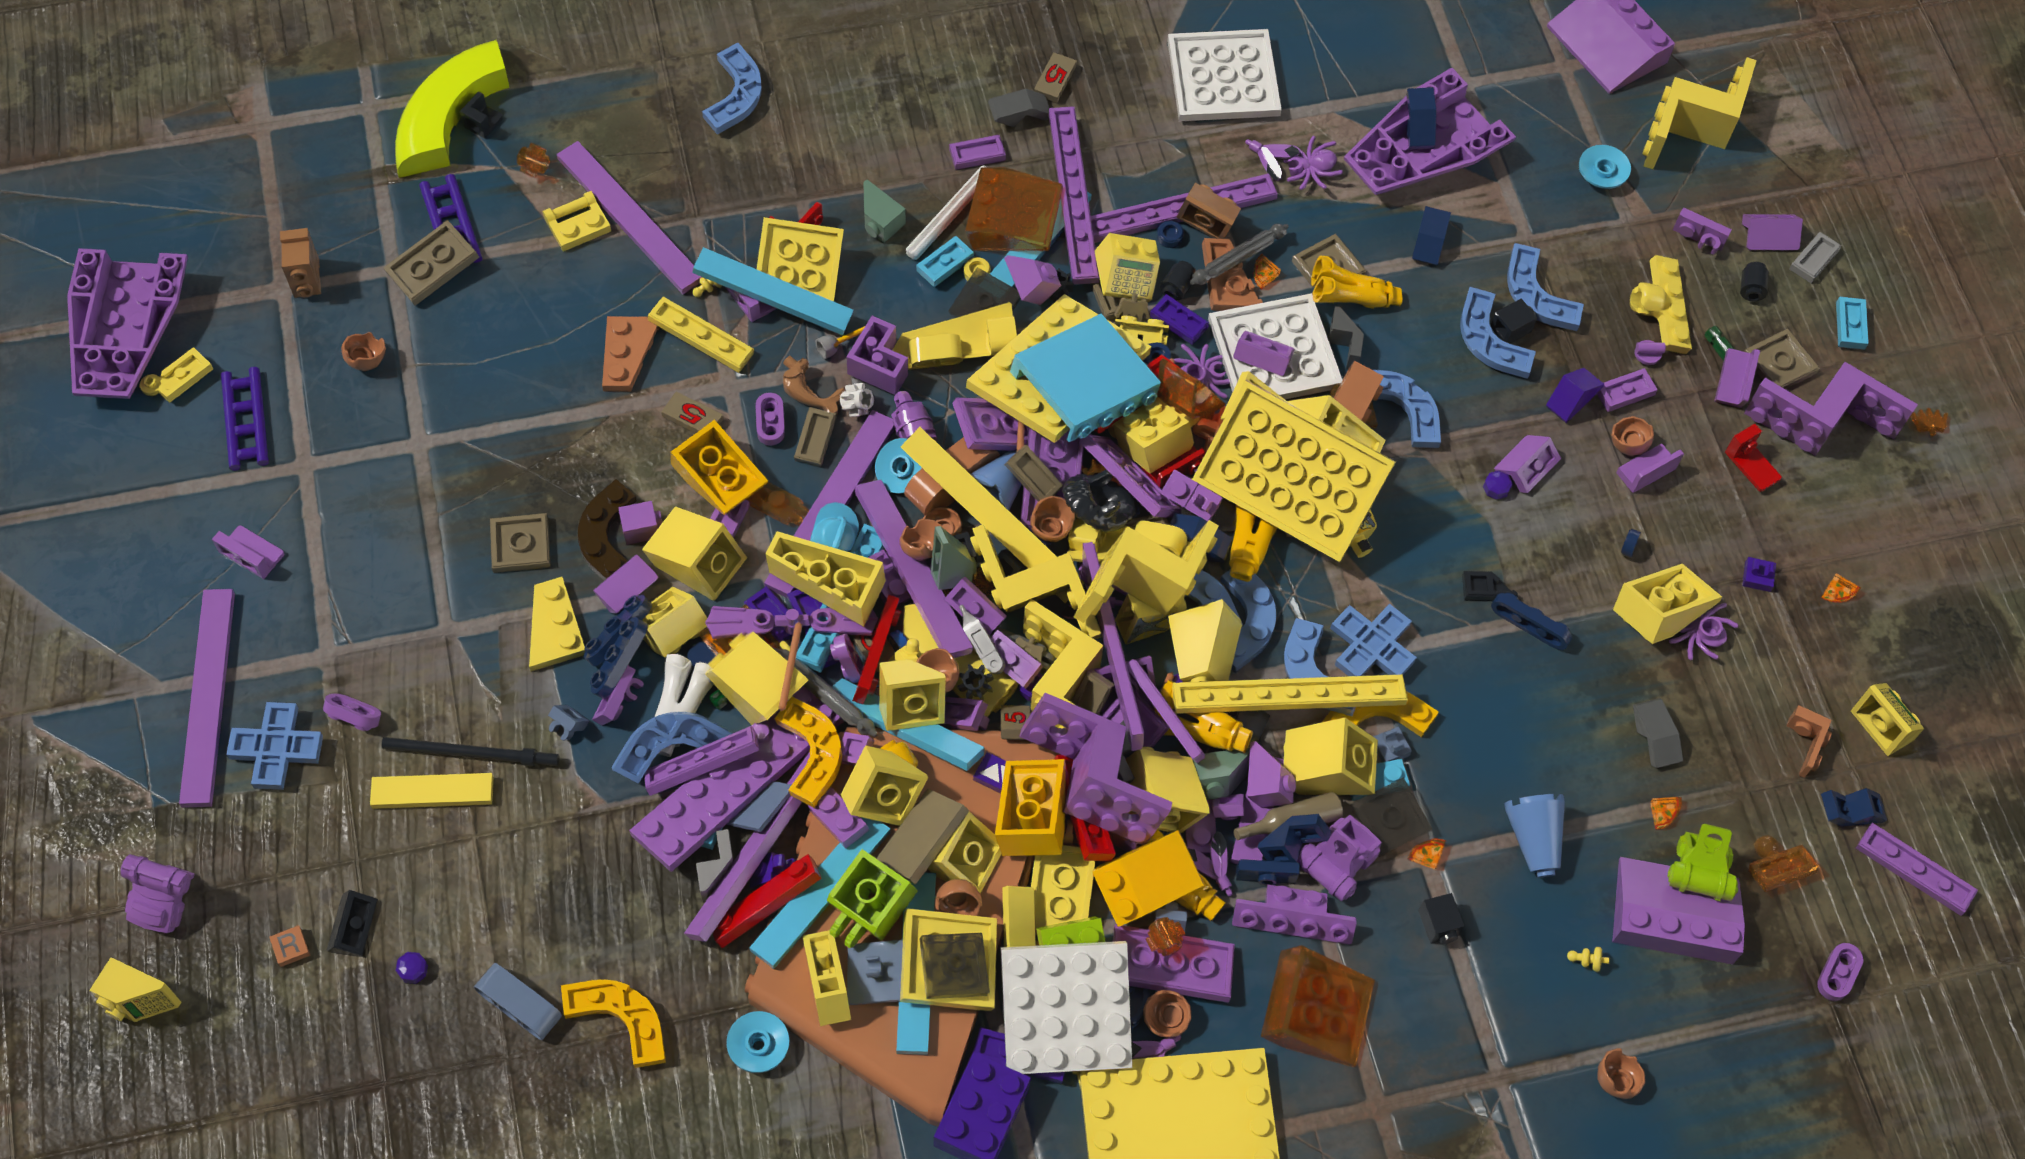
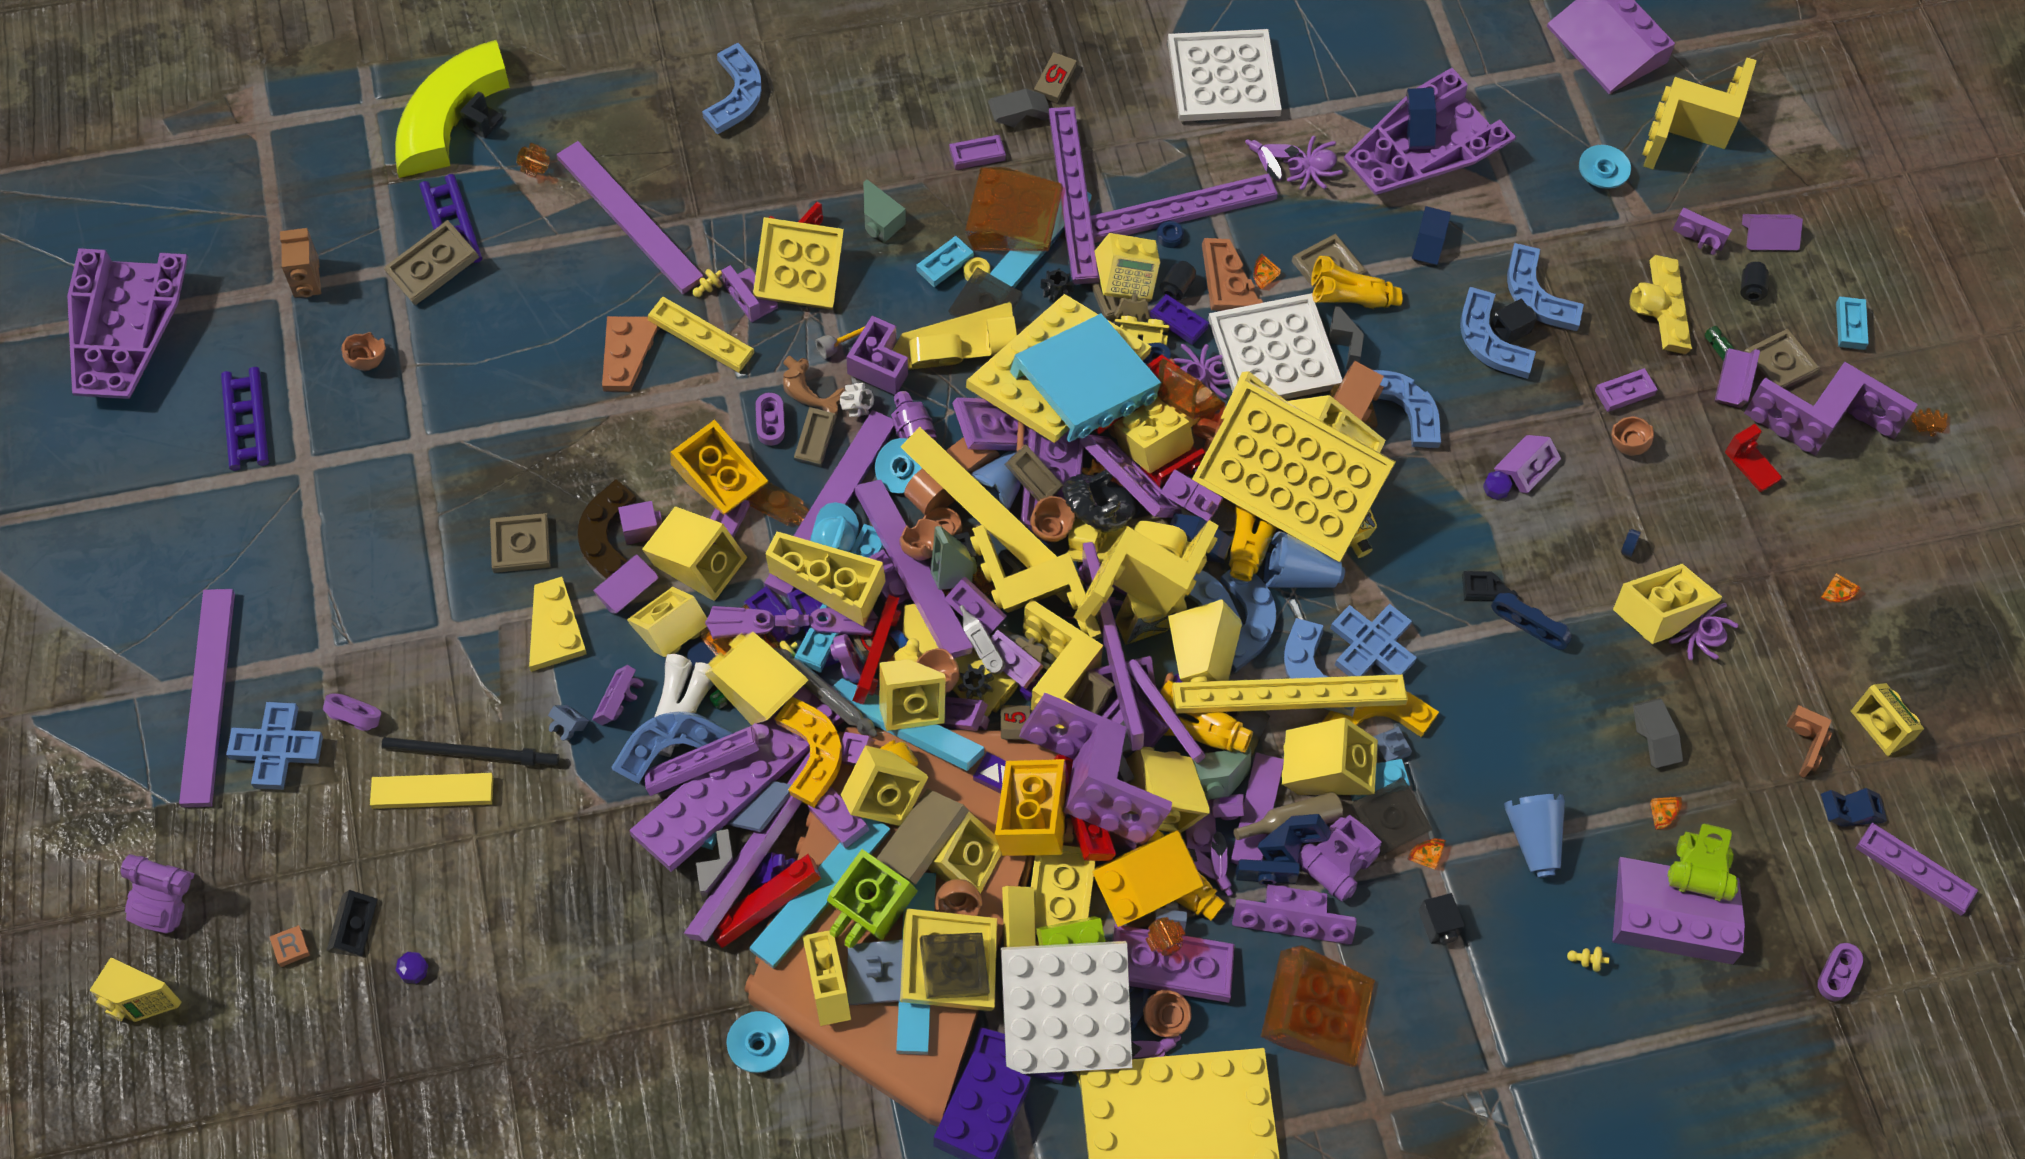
light yellow hinge [140,347,213,403] -> none
medium lavender panel [212,525,284,579] -> none
sand blue beam [474,963,563,1040] -> none
light yellow plate [542,191,611,252] -> none
yellow plate [561,979,666,1068] -> none
dark blue plate [584,595,652,666] -> none
dark blue plate [590,617,647,699] -> none
dark tan tile [661,392,724,433] -> none
medium azure tile [692,247,853,335] -> none
nougat axle [779,622,802,712] -> none
white axle [906,165,992,260] -> none
medium lavender slope [1004,255,1061,305] -> none
medium nougat slope [1176,182,1241,239] -> none
dark grey wheel [1190,223,1289,285] -> none
medium lavender slope [1233,331,1295,376] -> none
medium lavender slope [1247,741,1296,808] -> none
dark purple slope [1546,368,1604,423] -> none
nougat hair [1597,1048,1645,1099] -> none
medium lavender panel [1616,444,1684,493] -> none
medium lavender plate [1635,340,1665,365] -> none
dark purple tile [1742,557,1776,592] -> none
clear orange plate [1748,835,1819,892] -> none
light grey tile [1789,232,1842,283] -> none
none -> medium blue cone [1263,531,1345,588]

